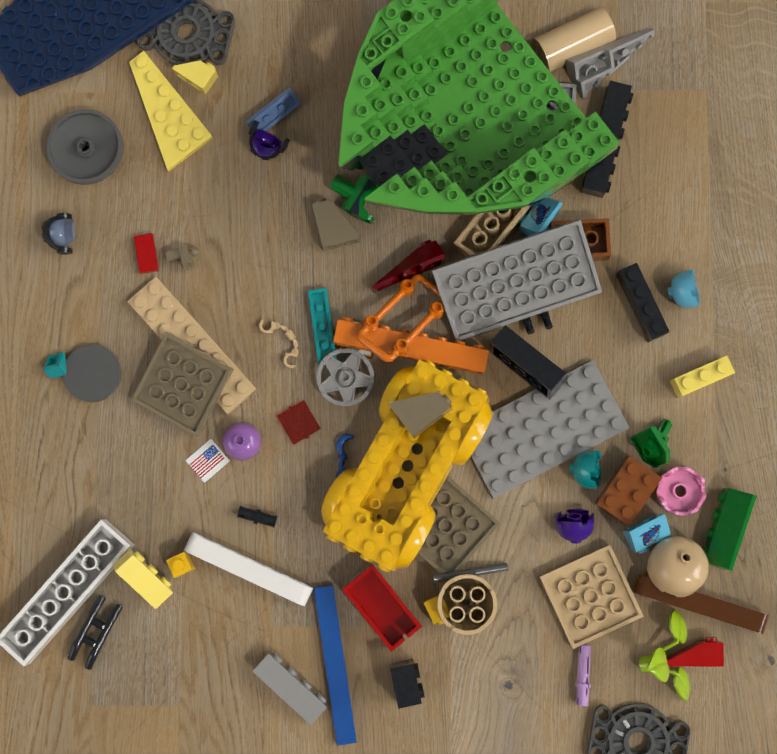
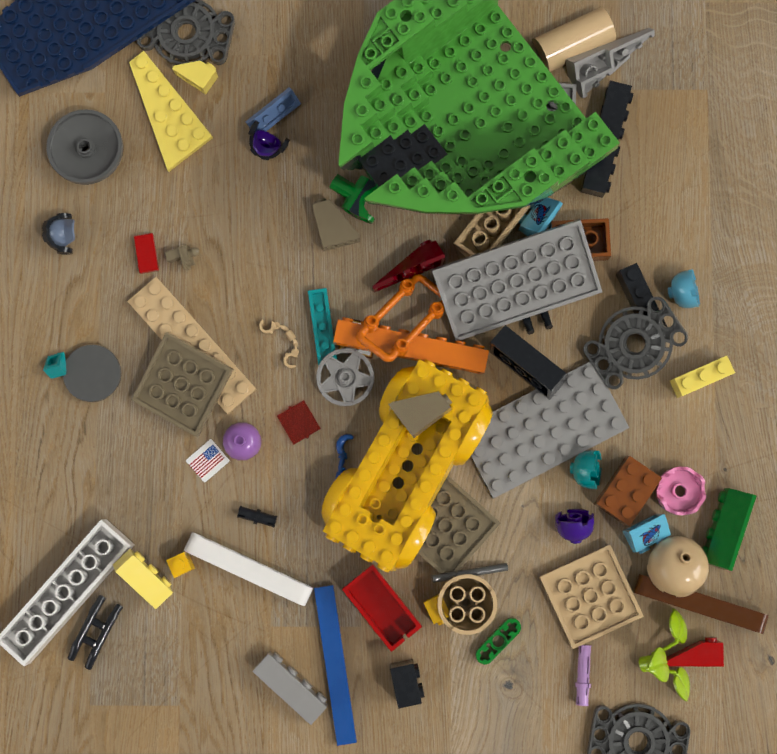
green piece [630,419,672,468] -> none
none -> green beam [475,618,521,665]
none -> dark grey piece [583,297,688,389]

